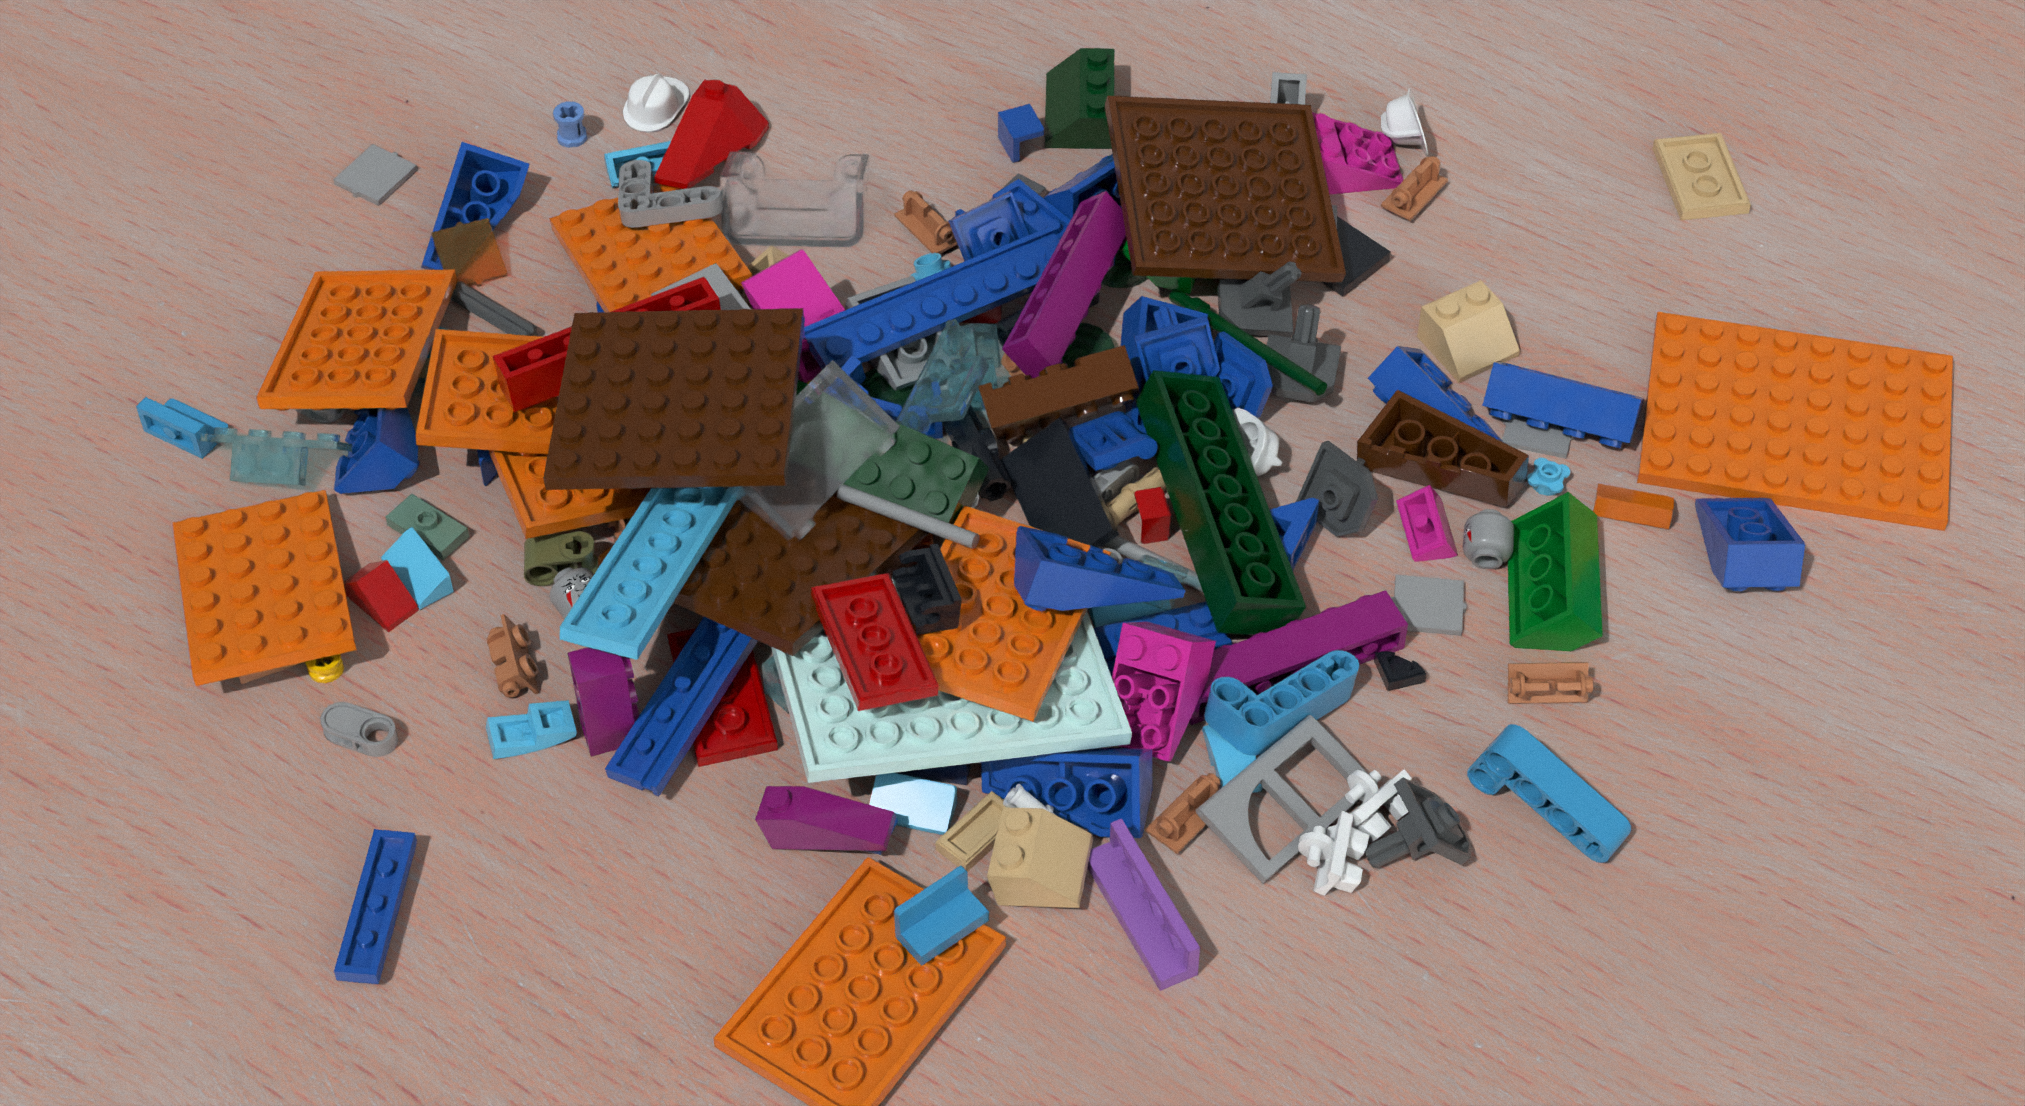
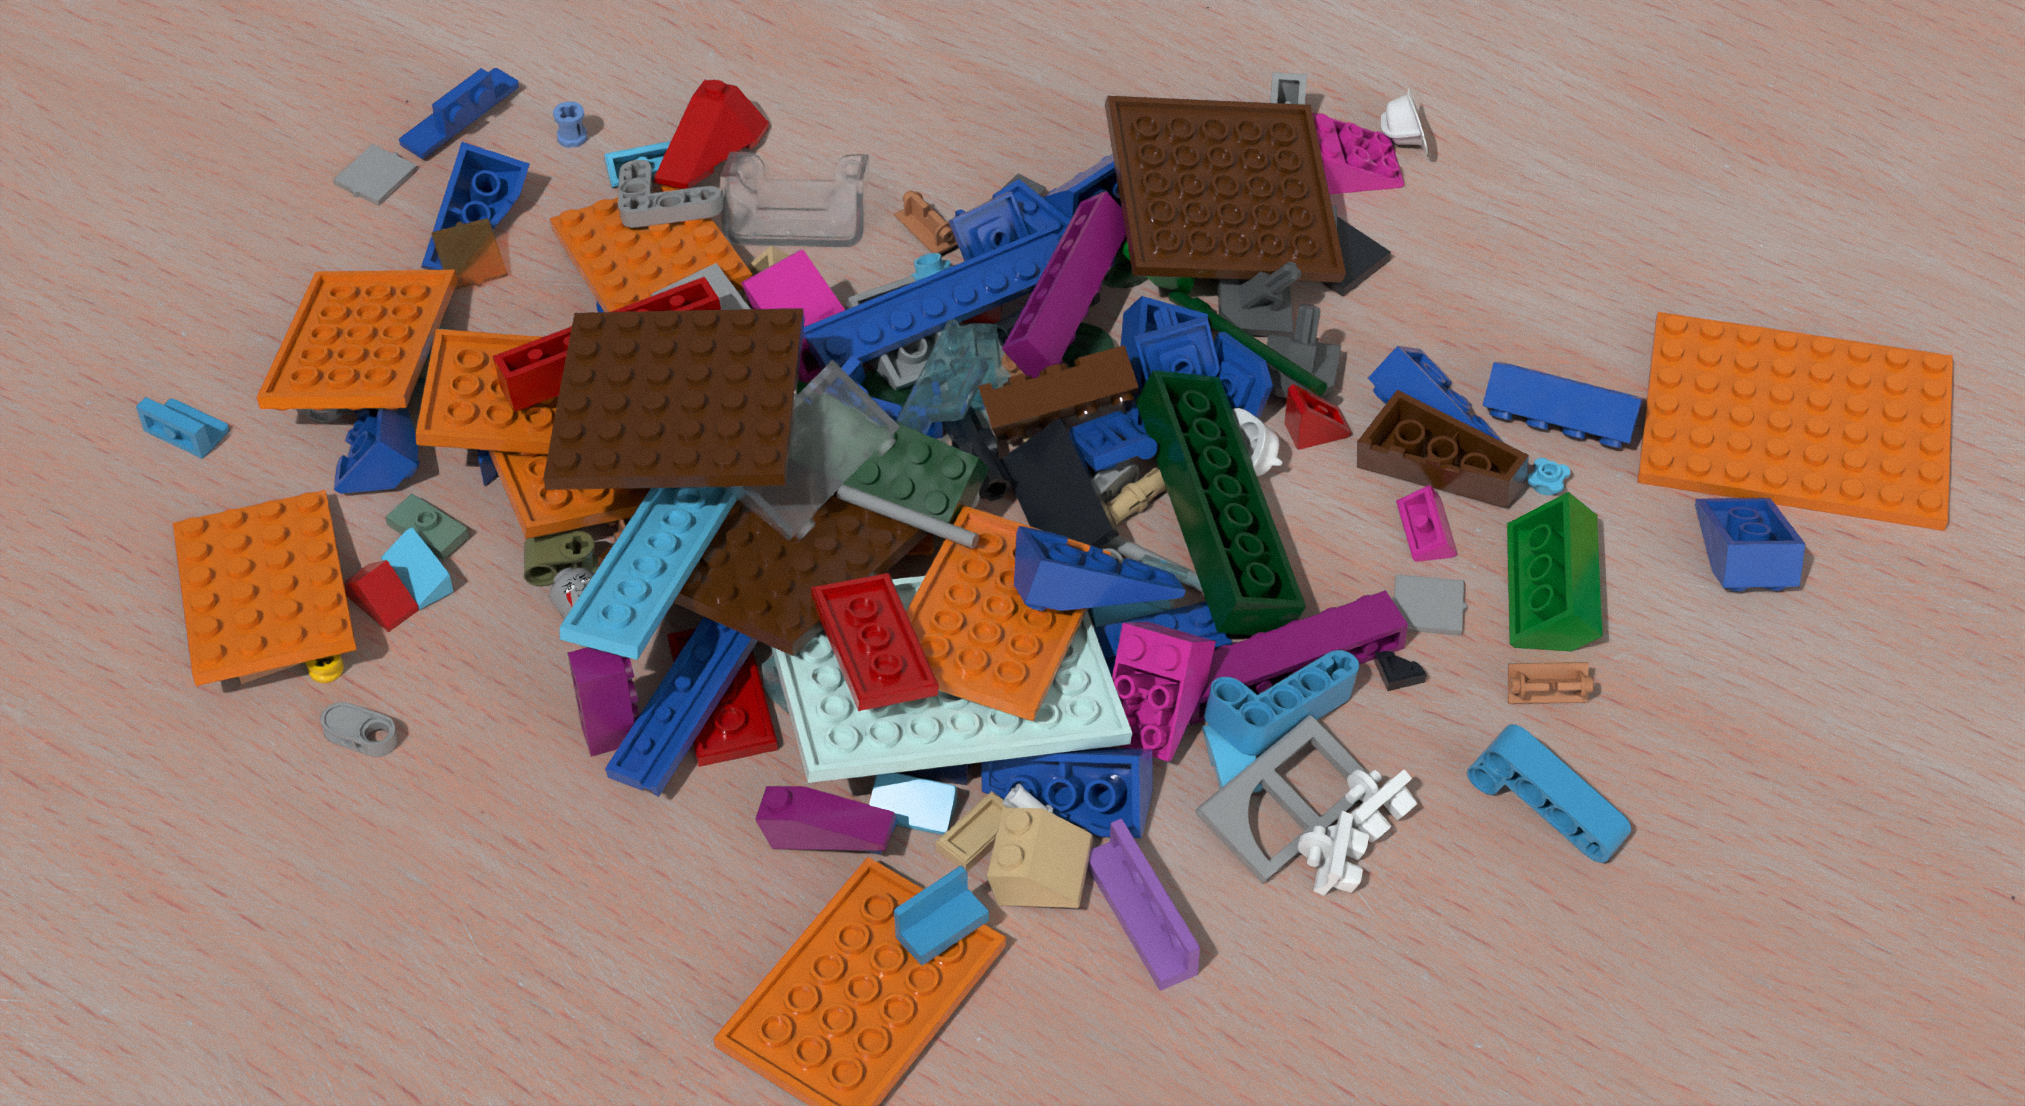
clear light blue bracket [200,427,353,486] -> none
blue plate [334,829,417,984] -> none
dark grey axle [451,282,538,336] -> none
medium azure slope [486,700,577,759] -> none
nougat hinge [487,614,539,698] -> none
white piece [623,74,690,133] -> none
black hinge [892,543,962,635] -> none
blue panel [998,104,1044,163] -> none
dark green slope [1045,48,1115,149] -> none
red slope [1134,487,1171,544] -> none
nougat hinge [1145,773,1221,854] -> none
blue slope [1270,498,1319,570] -> none
dark grey piece [1296,440,1378,537] -> none
dark grey piece [1365,777,1472,868] -> none
nougat hinge [1381,156,1448,221] -> none
tan slope [1417,280,1520,383] -> none
light grey head [1463,509,1514,569] -> none
light grey piece [1502,414,1575,459] -> none
orange slope [1593,483,1674,529] -> none
tan tile [1652,133,1751,220] -> none
none -> blue bracket [399,68,519,159]
none -> red slope [1284,384,1352,450]

